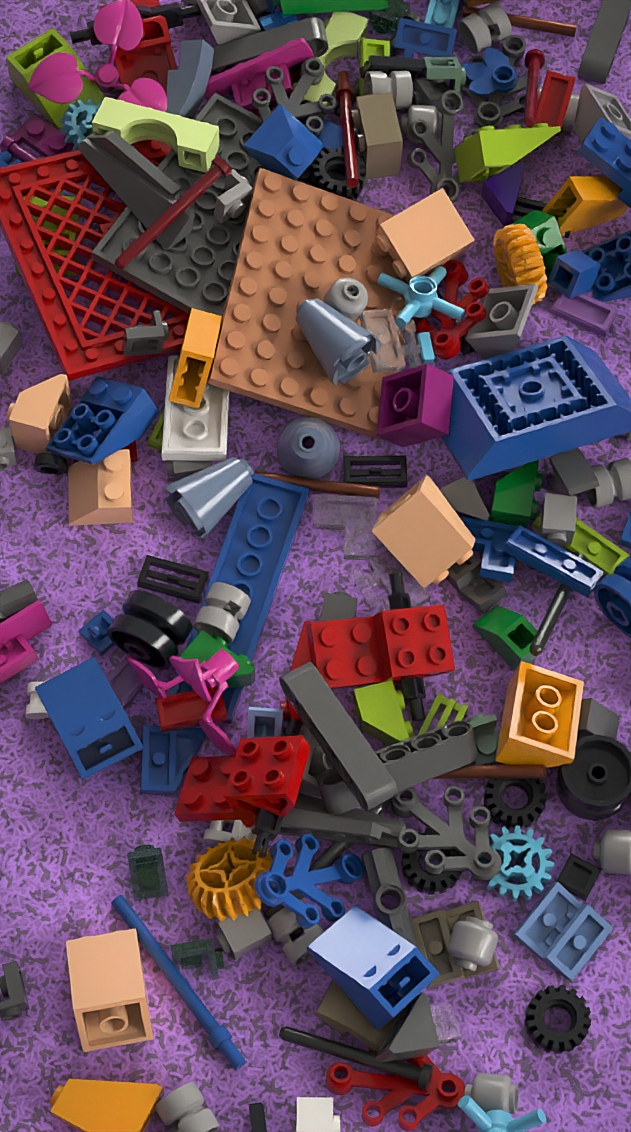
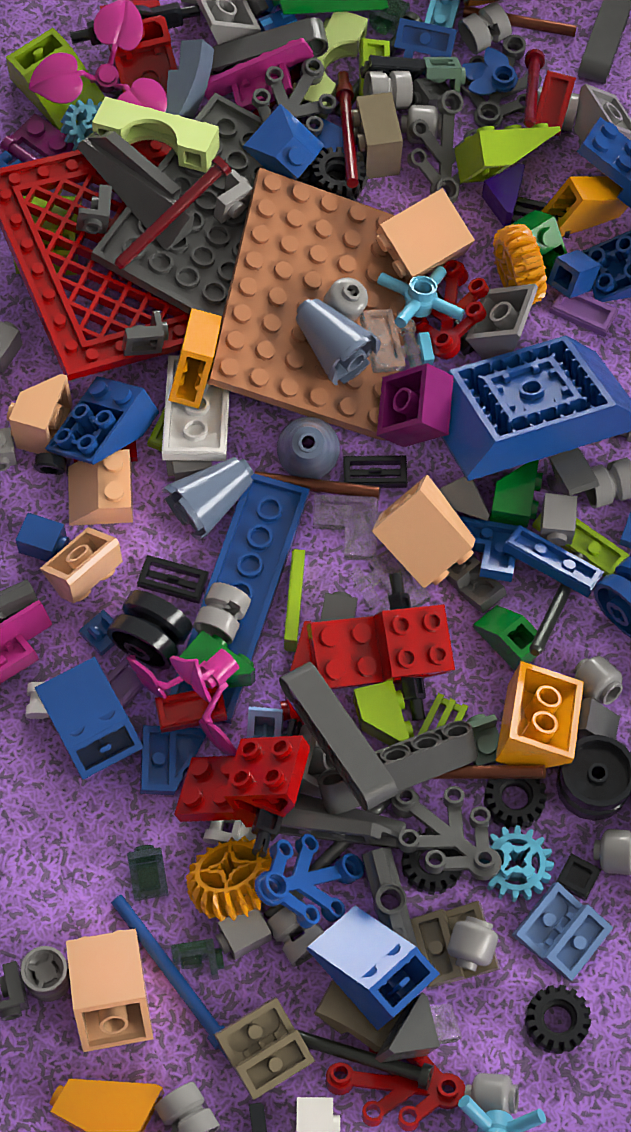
none -> blue brick [16,513,69,562]
none -> light grey wheel [21,946,70,1002]
none -> light nougat slope [39,527,123,604]
none -> dark grey bracket [76,184,112,234]
none -> dark tan slope [213,997,315,1100]
none -> lime tile [284,549,305,652]
none -> light grey head [574,656,623,705]

